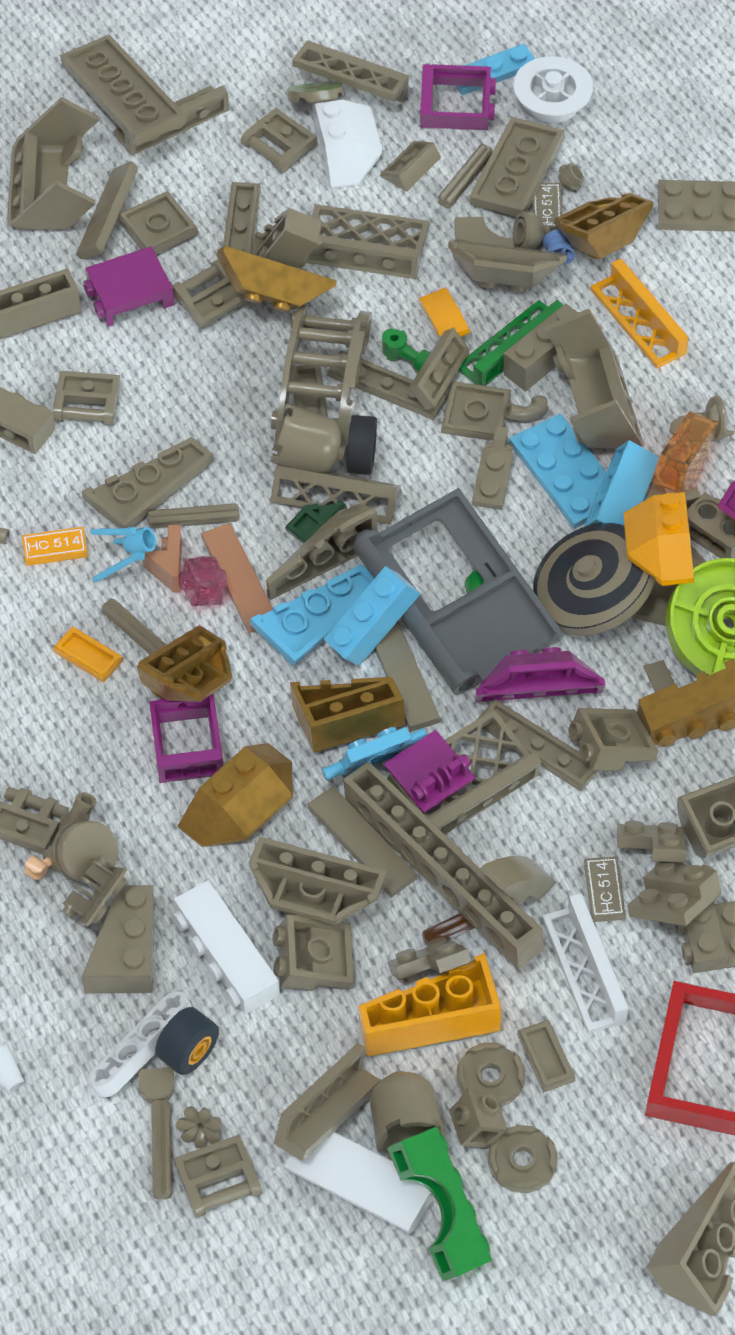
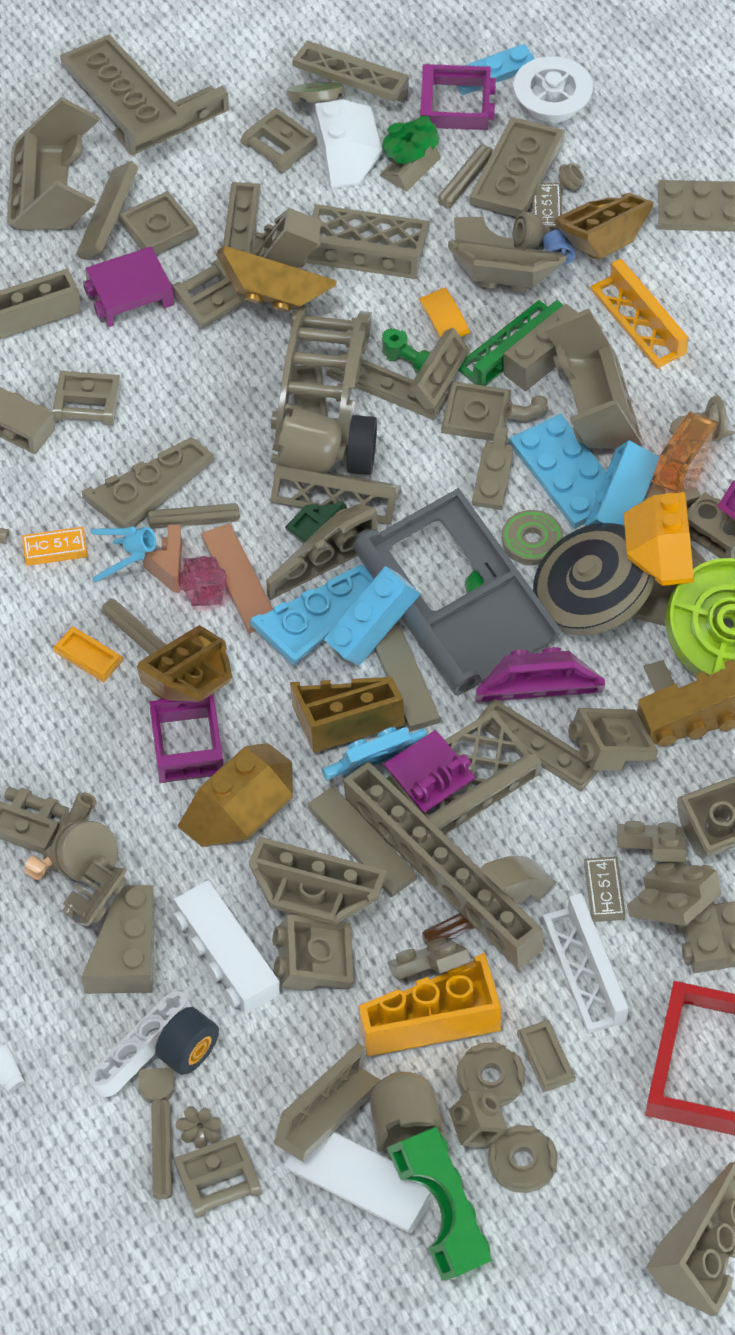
none -> green plate [382,116,440,164]
none -> dark tan tile [501,510,563,566]

